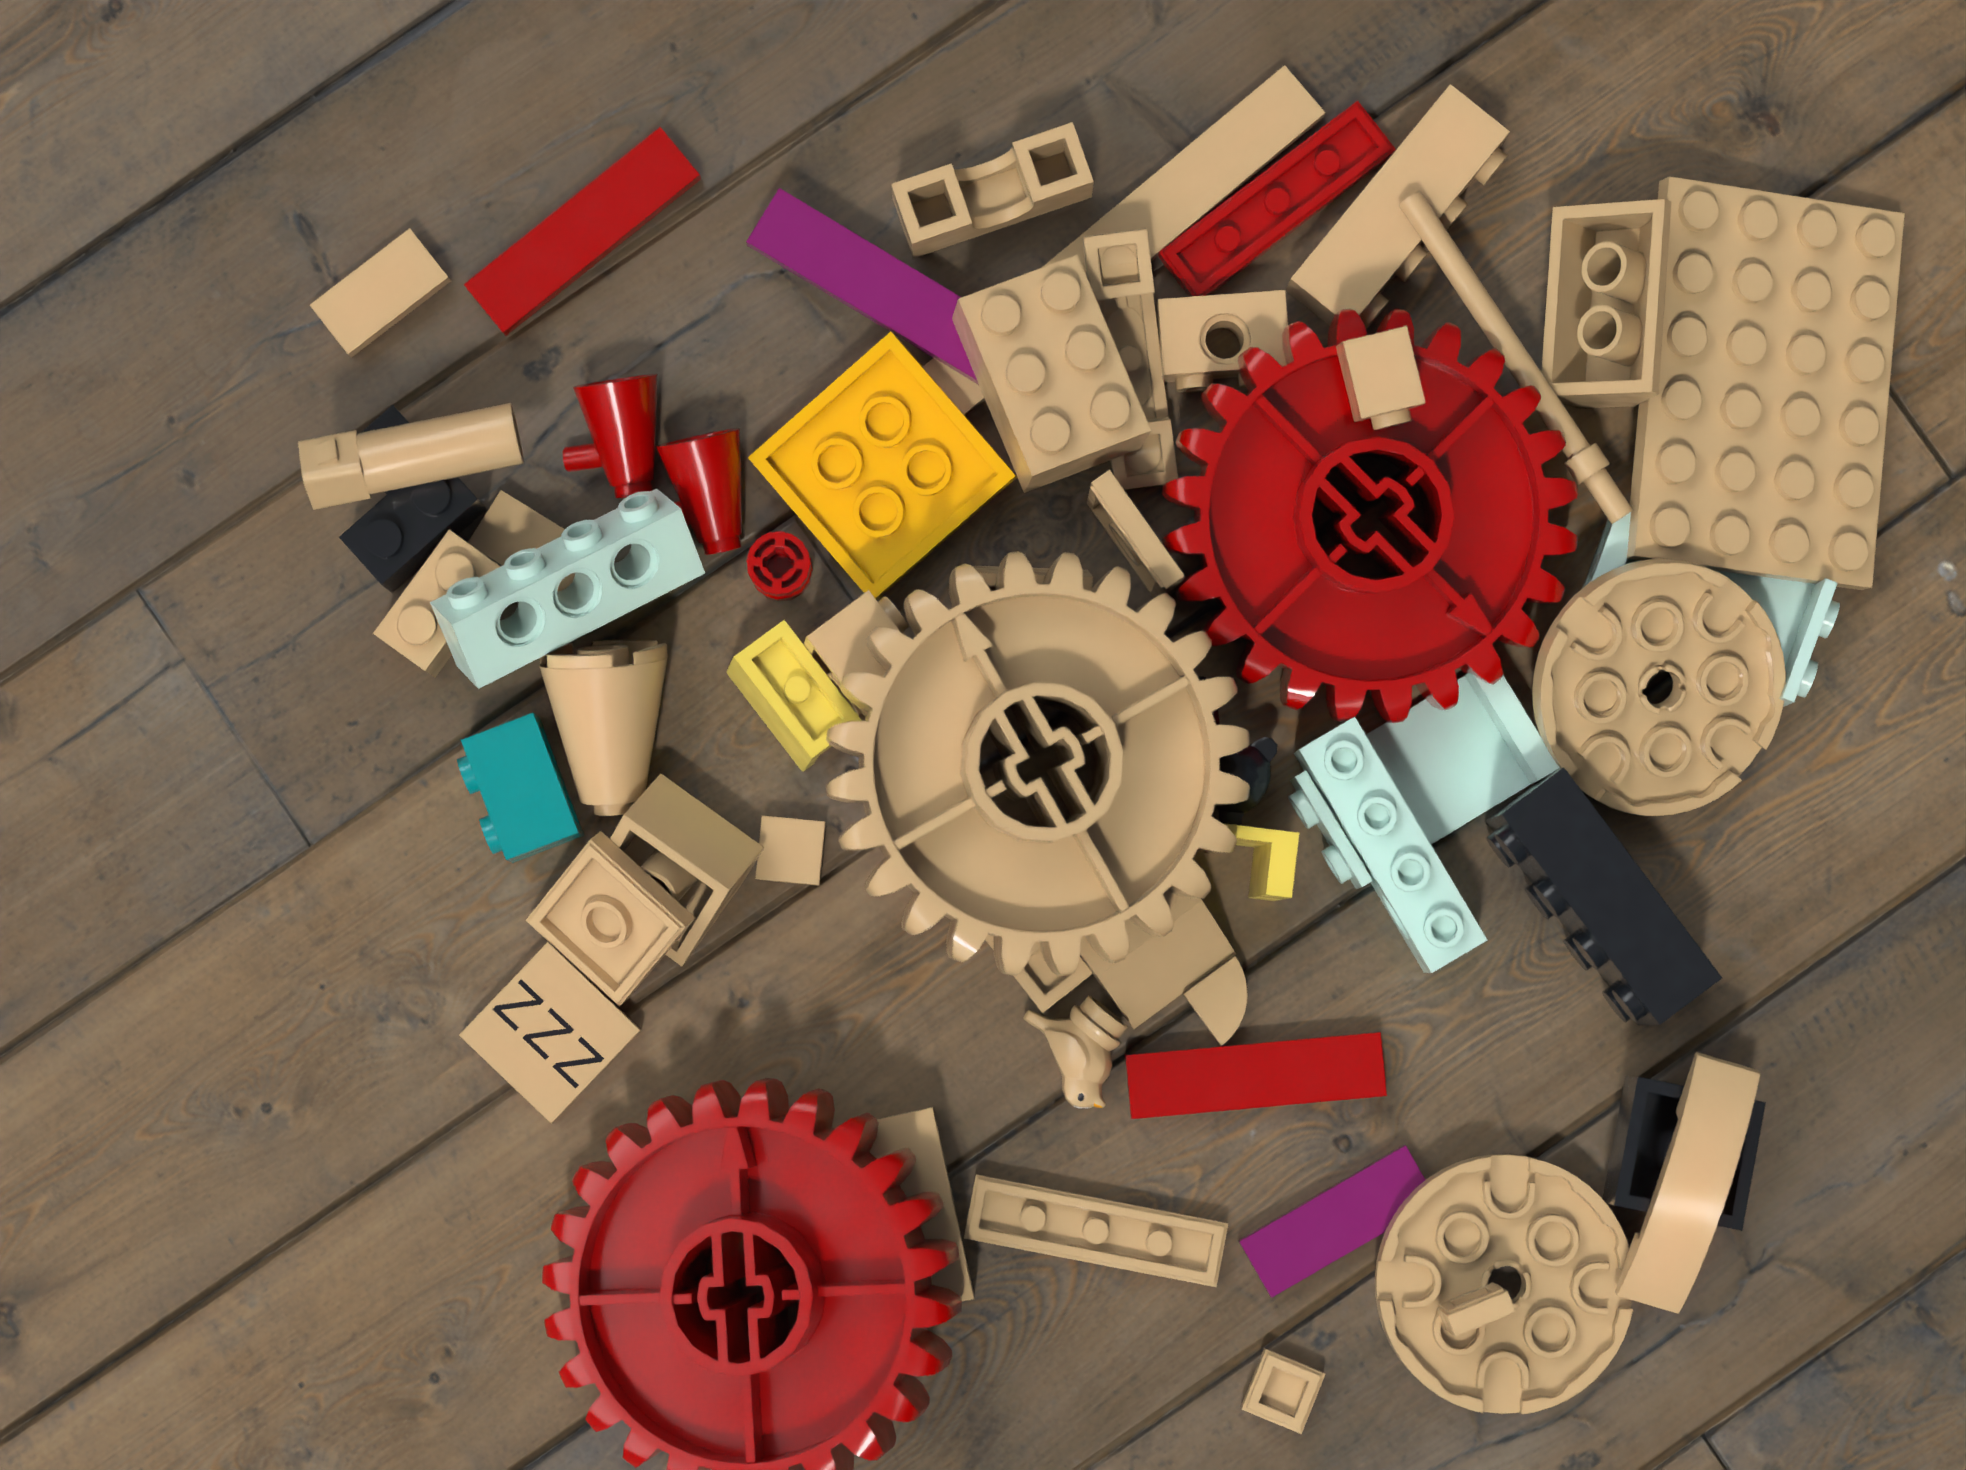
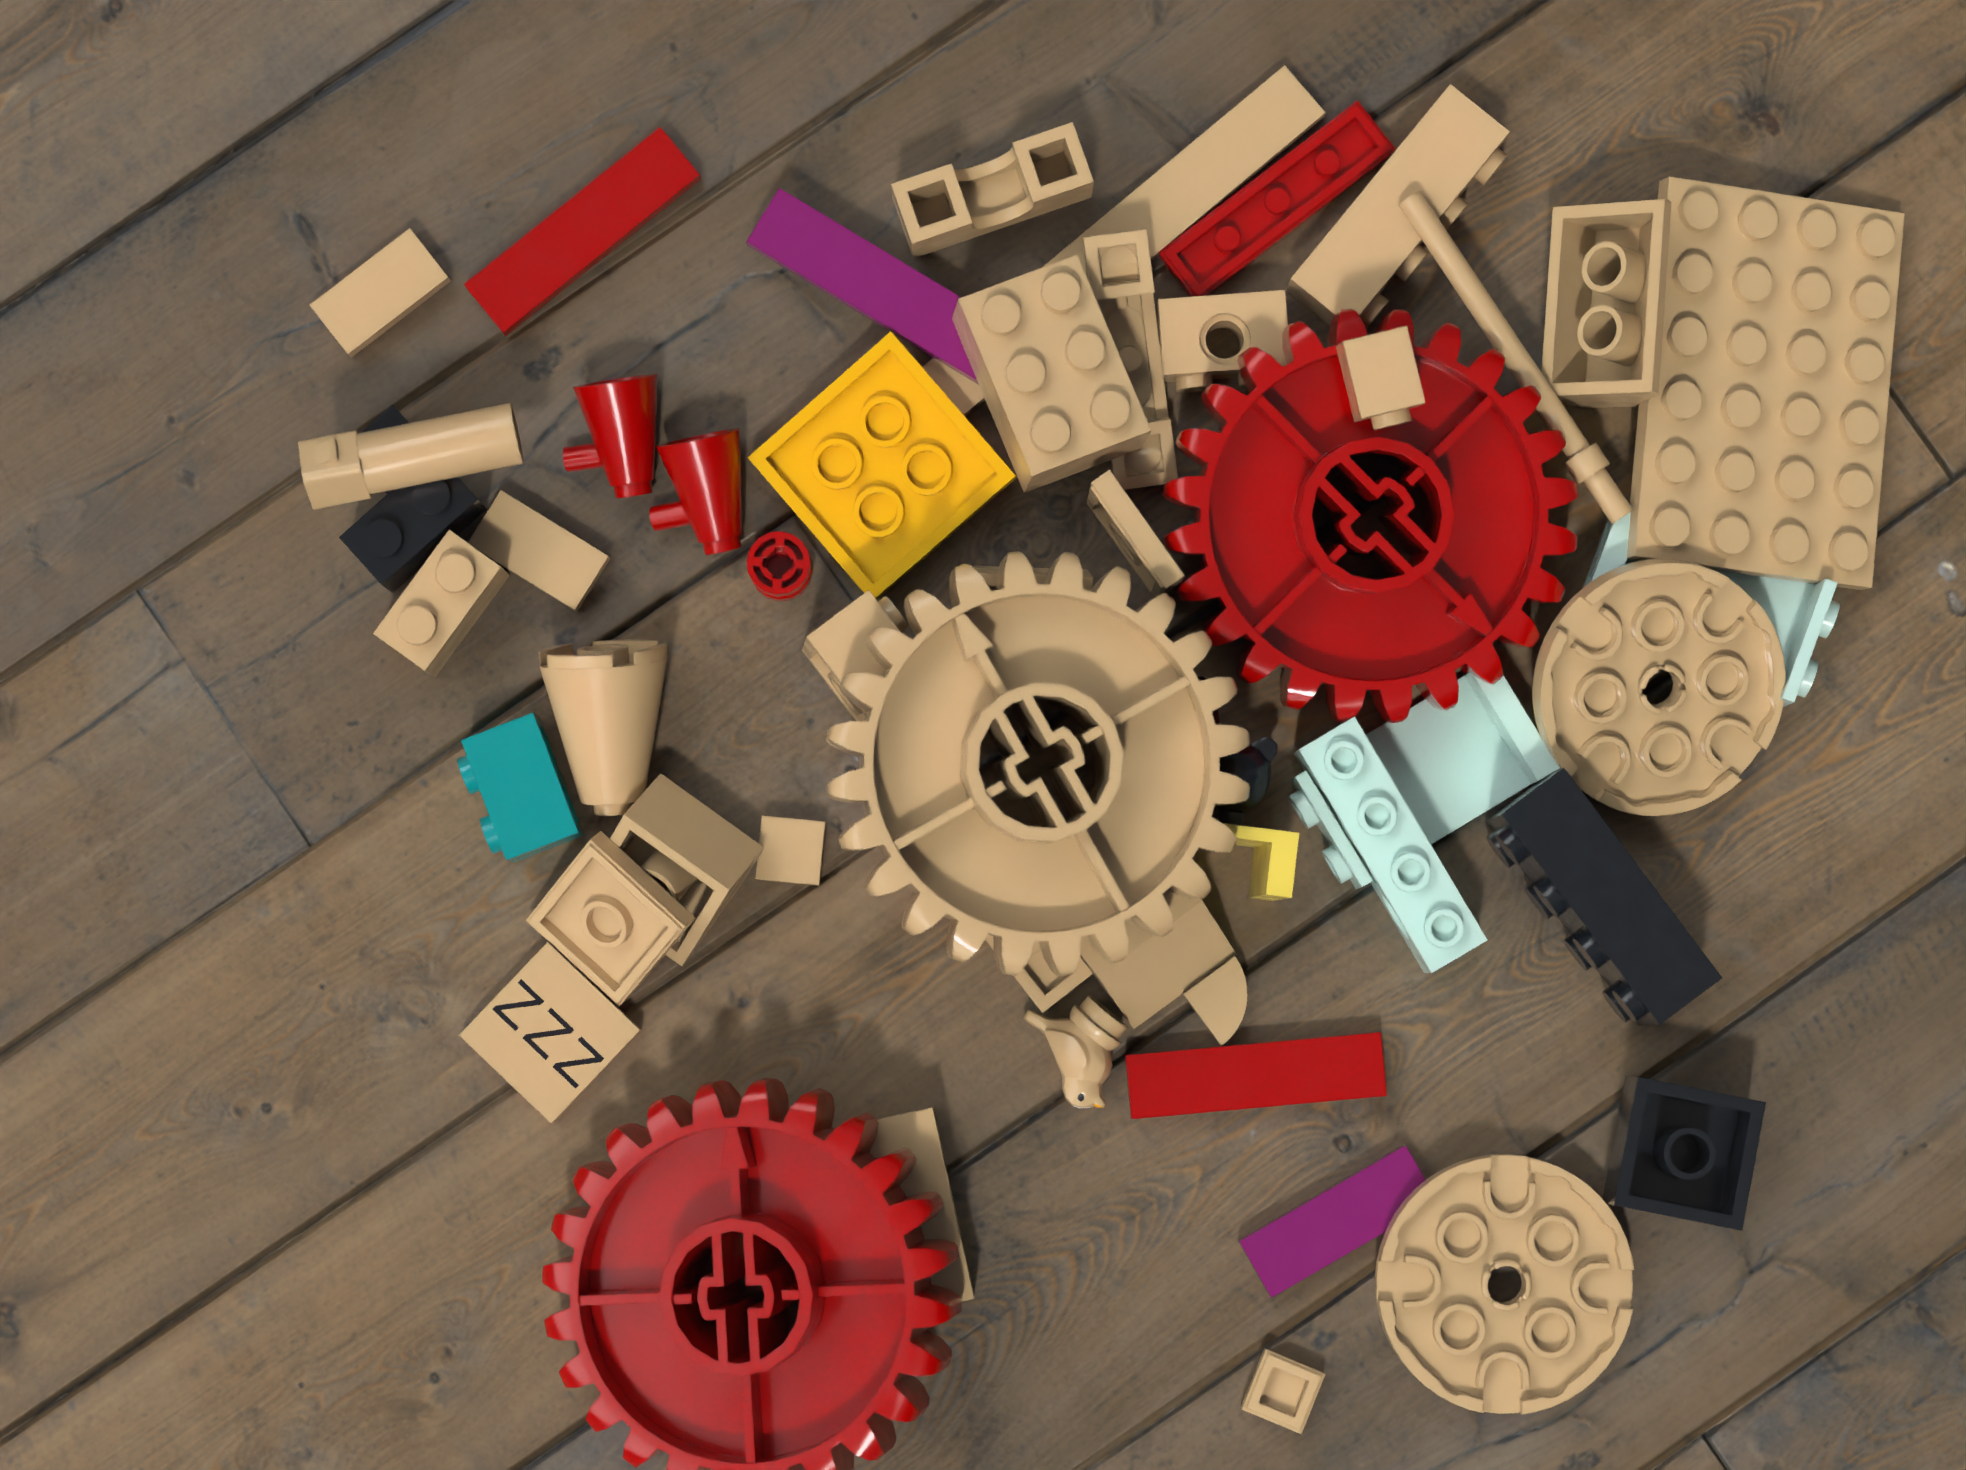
light aqua brick [430,488,705,689] -> none
light yellow panel [727,620,862,772] -> none
tan tile [964,1174,1228,1287] -> none
tan tile [1437,1282,1516,1337] -> none
tan slope [1615,1052,1760,1314] -> none

